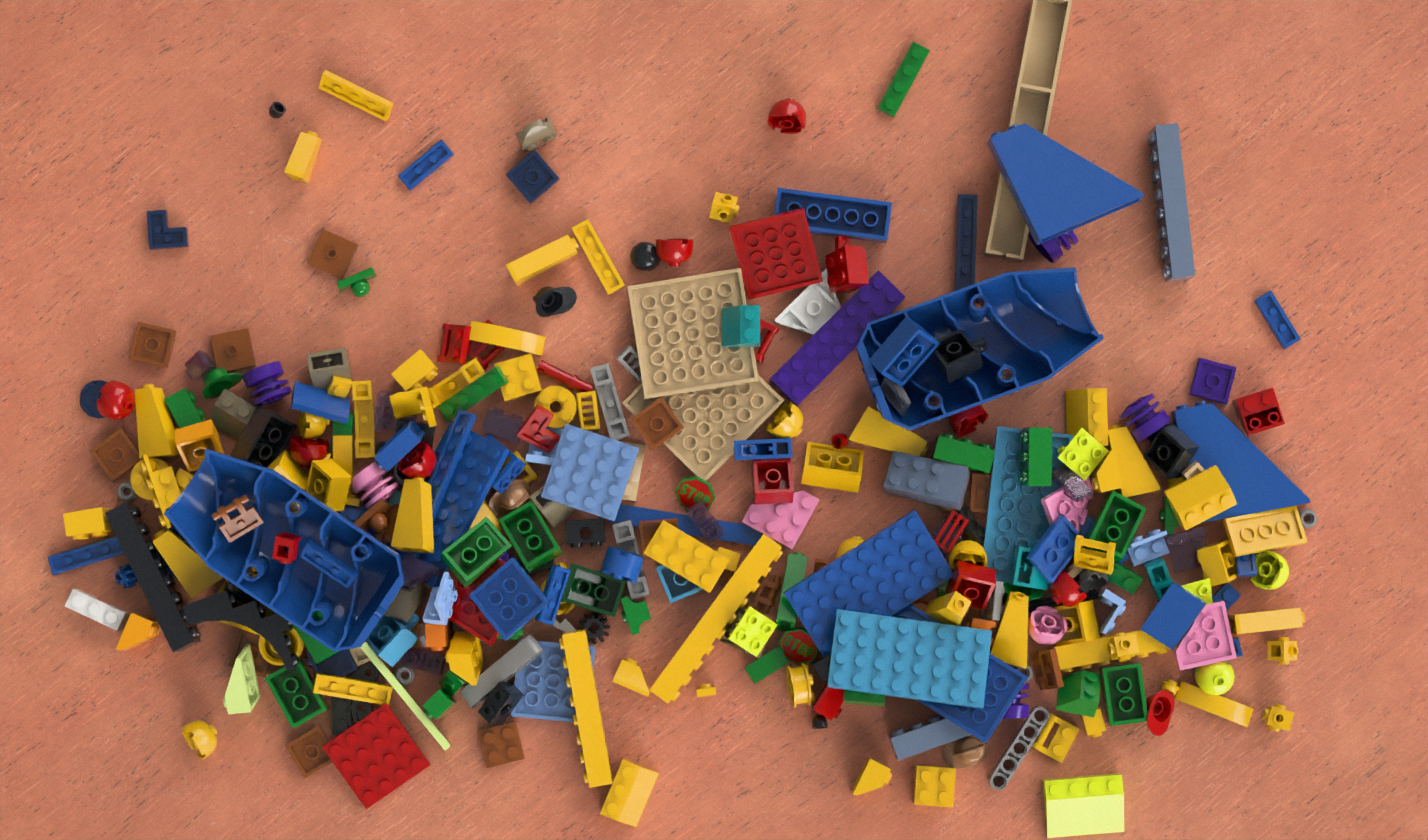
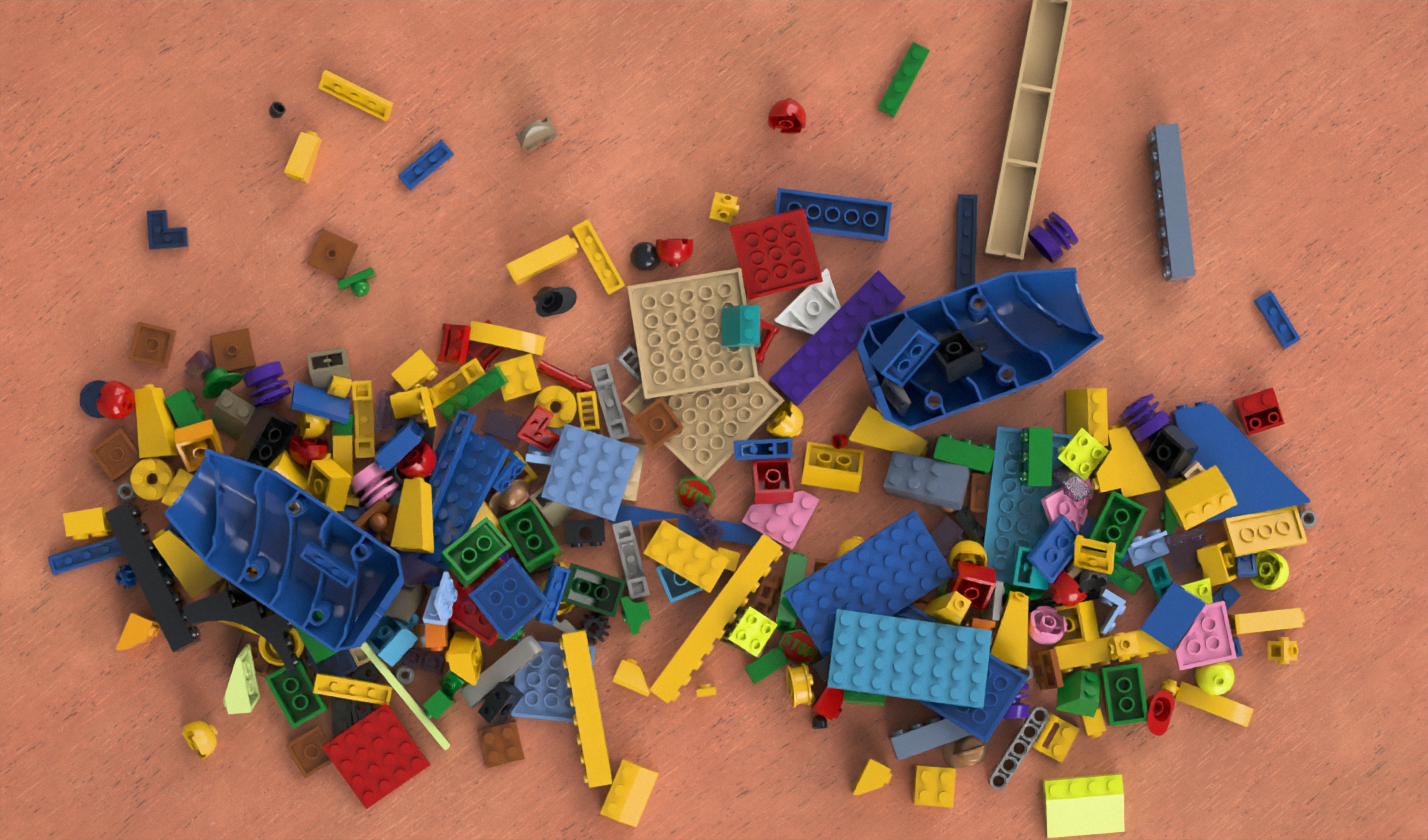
white arch [65,589,130,631] -> none
yellow bracket [139,454,181,530] -> none
plate [212,494,264,543] -> none
red brick [272,531,301,564] -> none
dark blue plate [506,150,560,204] -> none
blue brick [600,546,644,583] -> none
red hinge [825,236,869,293] -> none
red tile [934,510,969,553] -> none
red cylinder [949,405,988,437] -> none
blue slope [987,123,1144,245] -> none
dark purple tile [1189,358,1237,405] -> none
yellow brick [1262,703,1294,732] -> none

